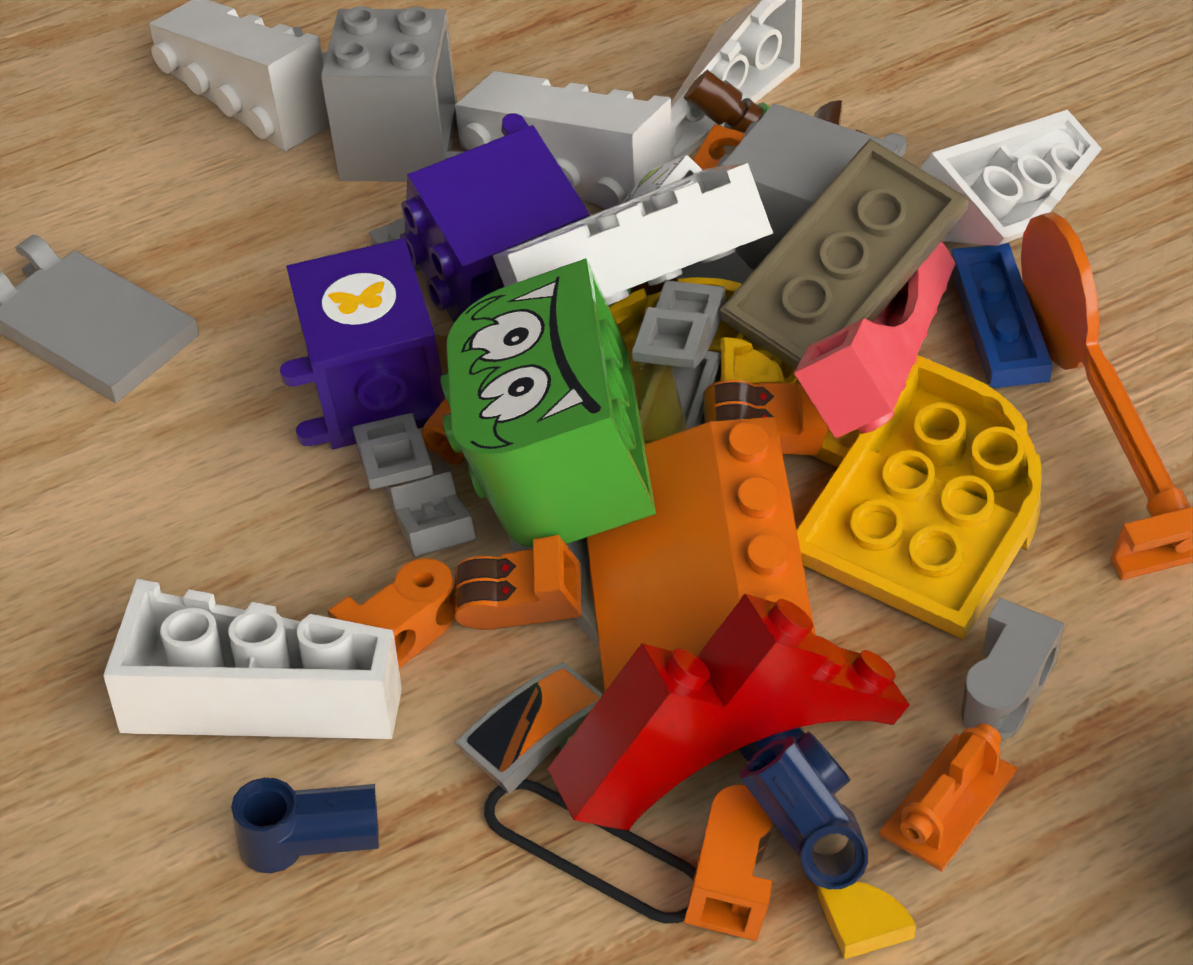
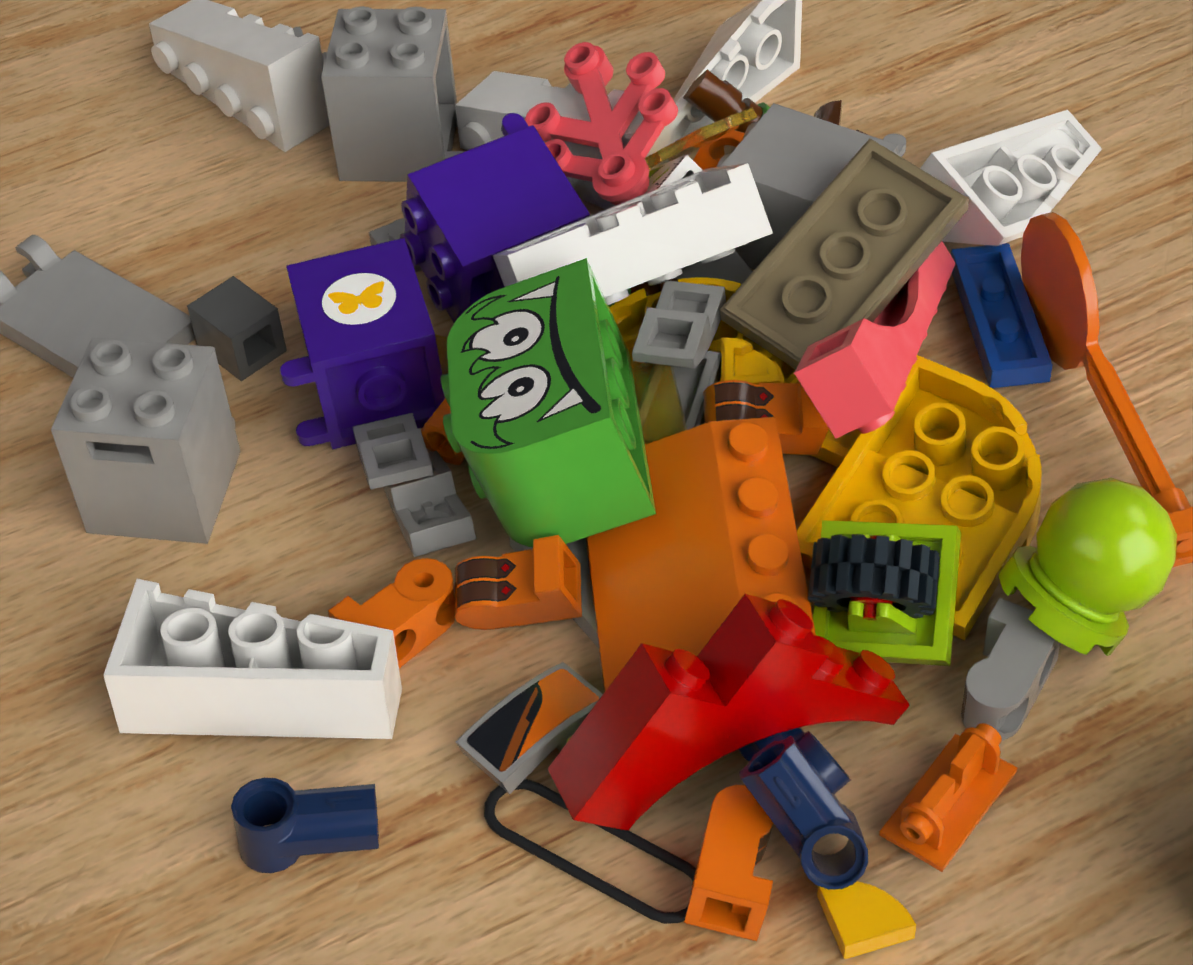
none -> light grey container [51,338,241,544]
none -> dark grey brick [187,276,287,381]
none -> coral plant [525,42,678,205]
none -> clear yellow piece [645,107,757,171]
none -> plate [808,520,961,666]
none -> lime tile [998,478,1177,656]

